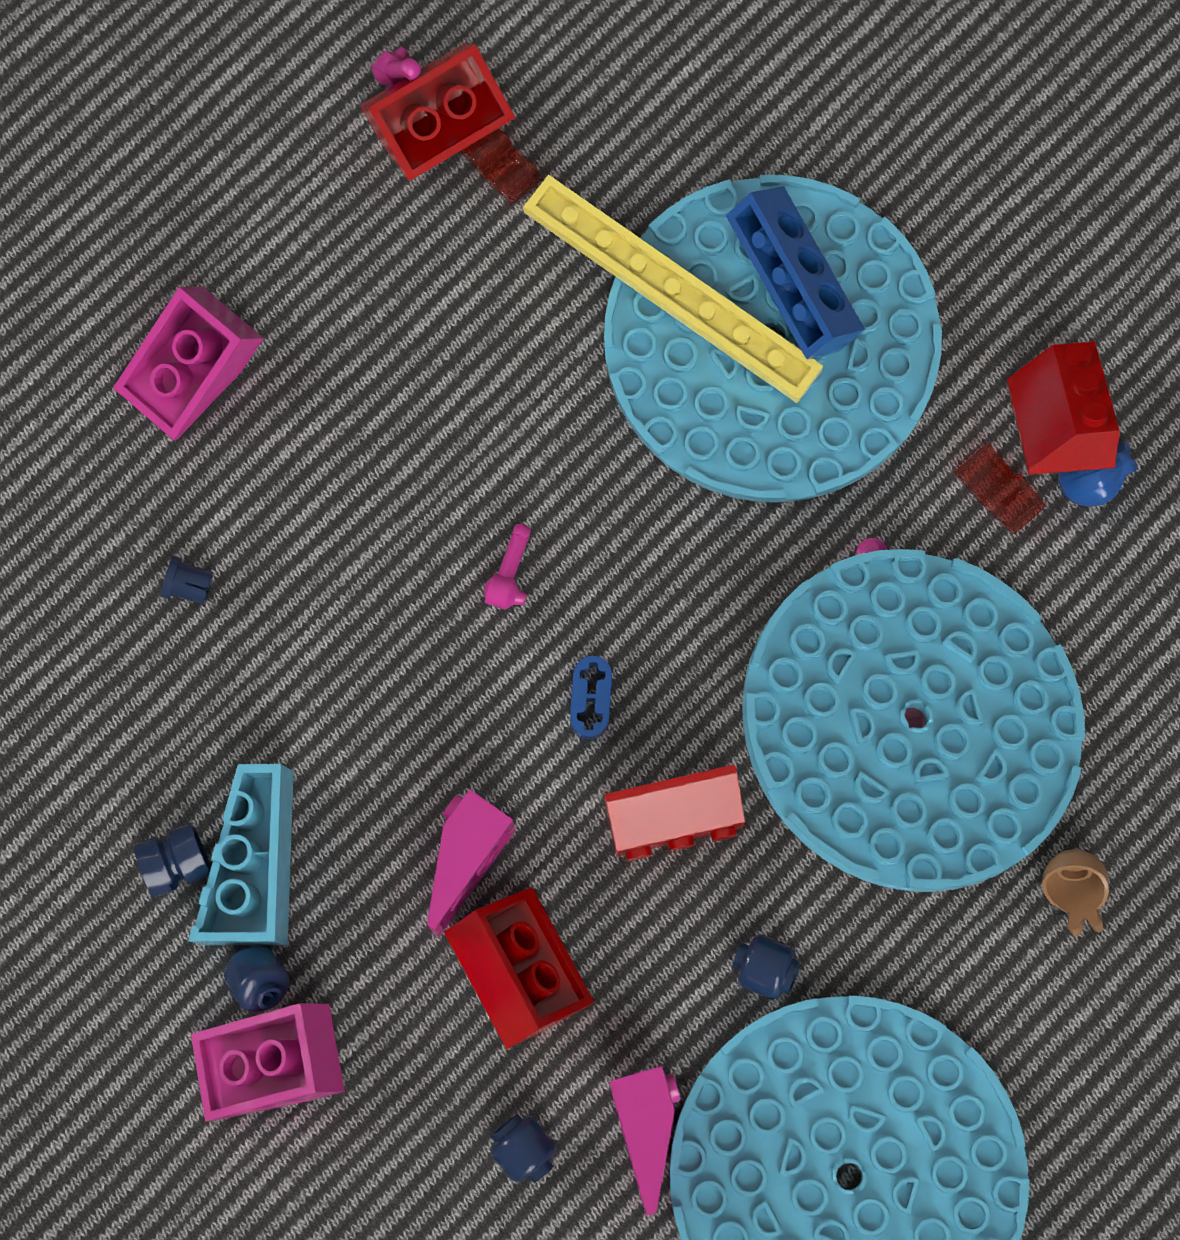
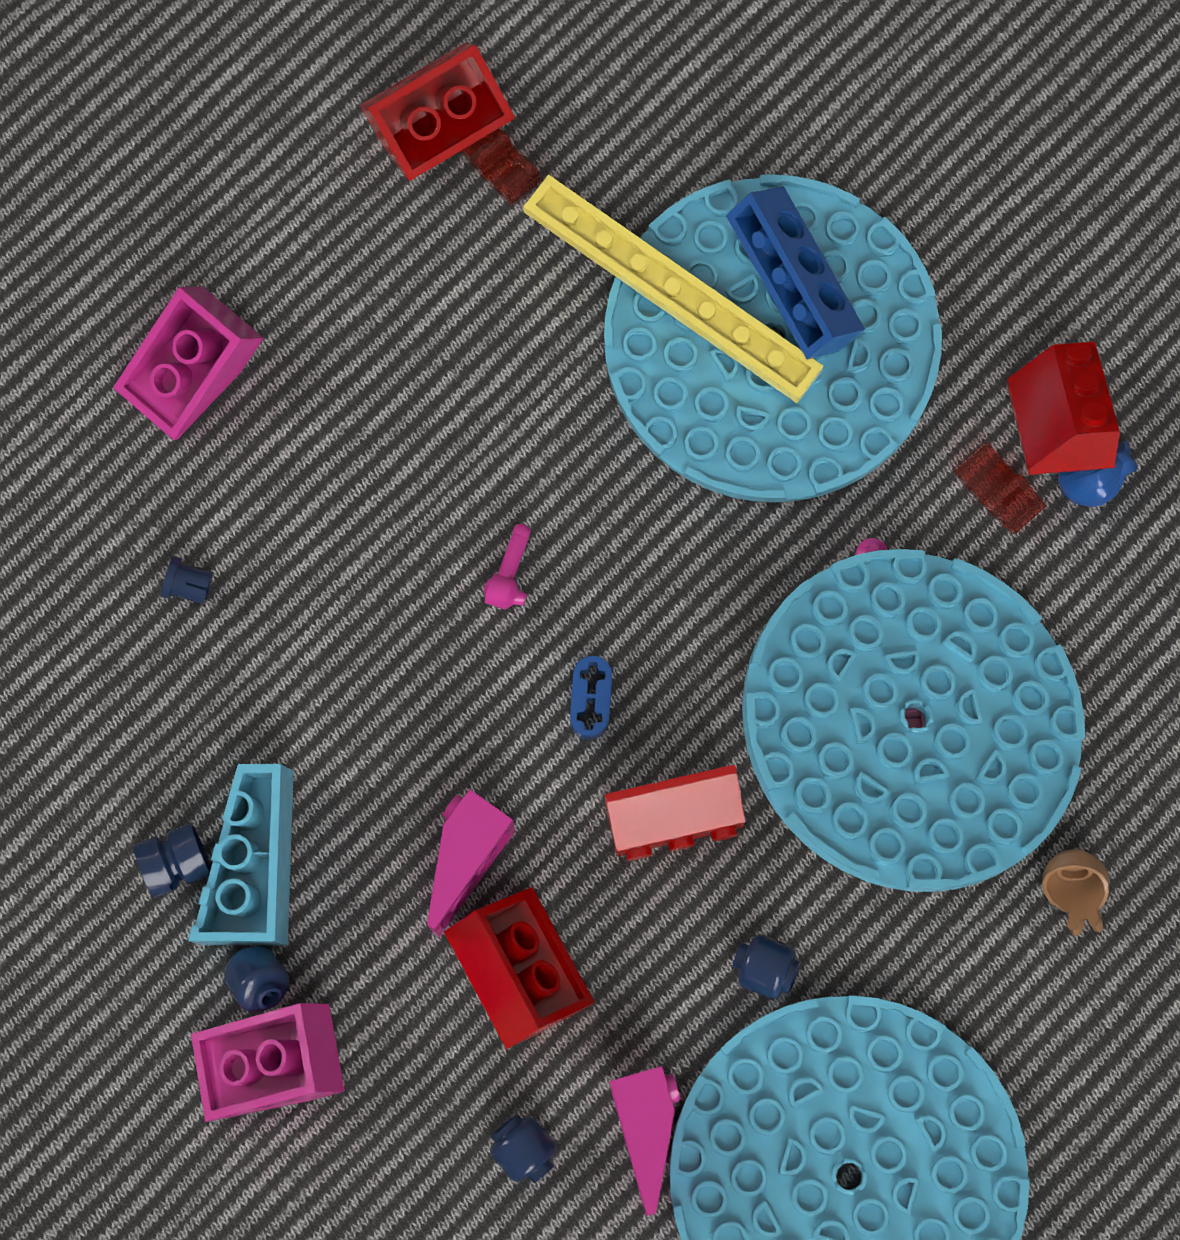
dark pink piece [370,47,421,87] -> none

